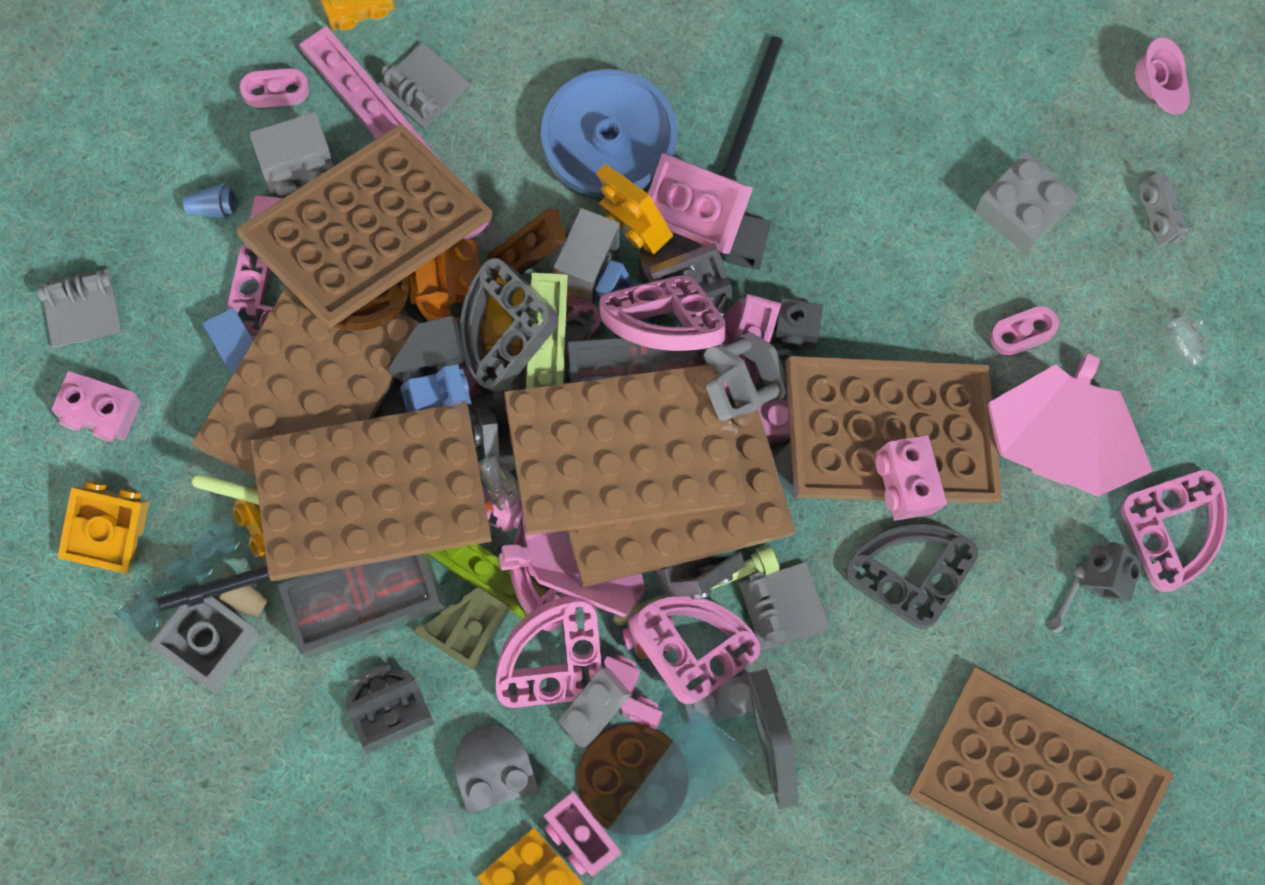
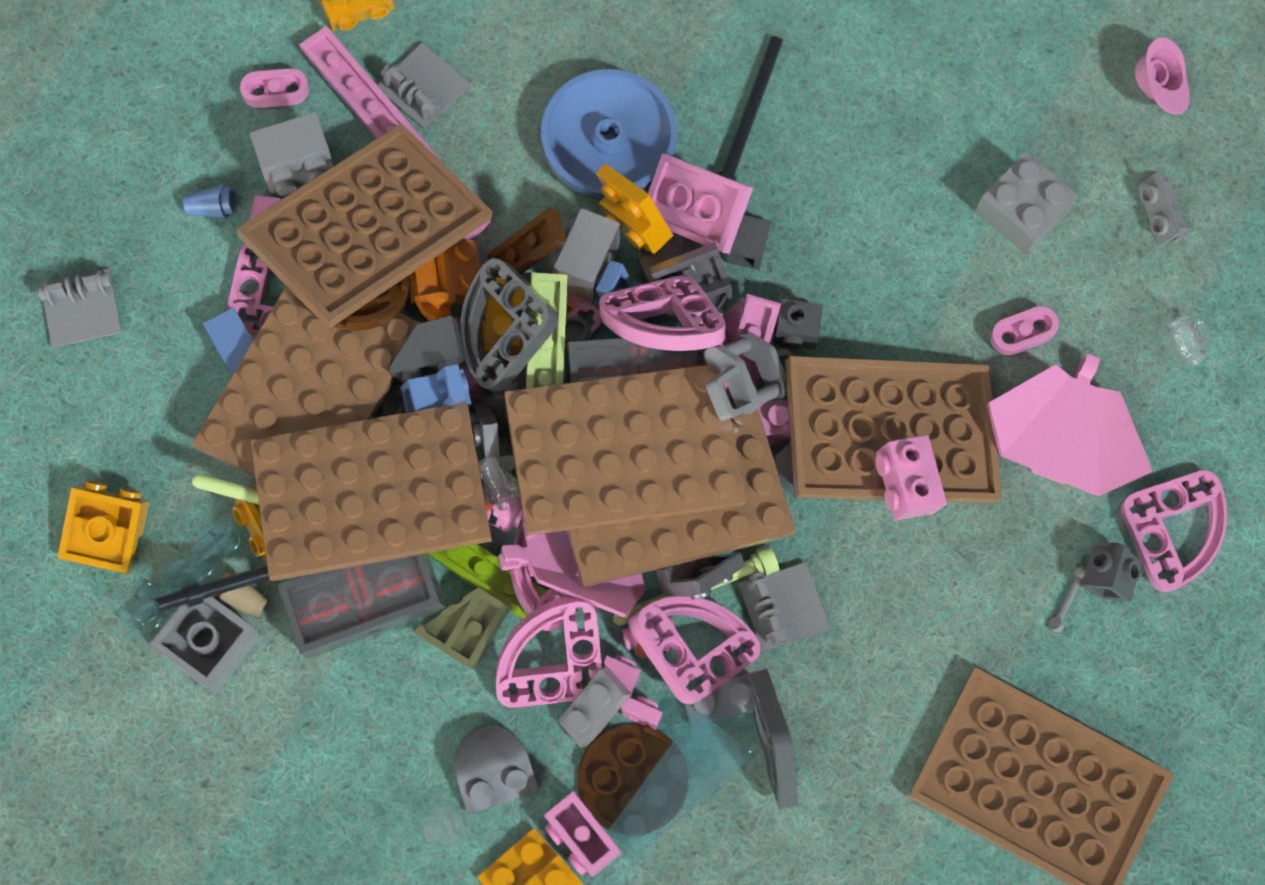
bright pink brick [51,371,141,442] -> none
flat silver slope [346,665,435,755] -> none
dark grey beam [845,524,978,629] -> none

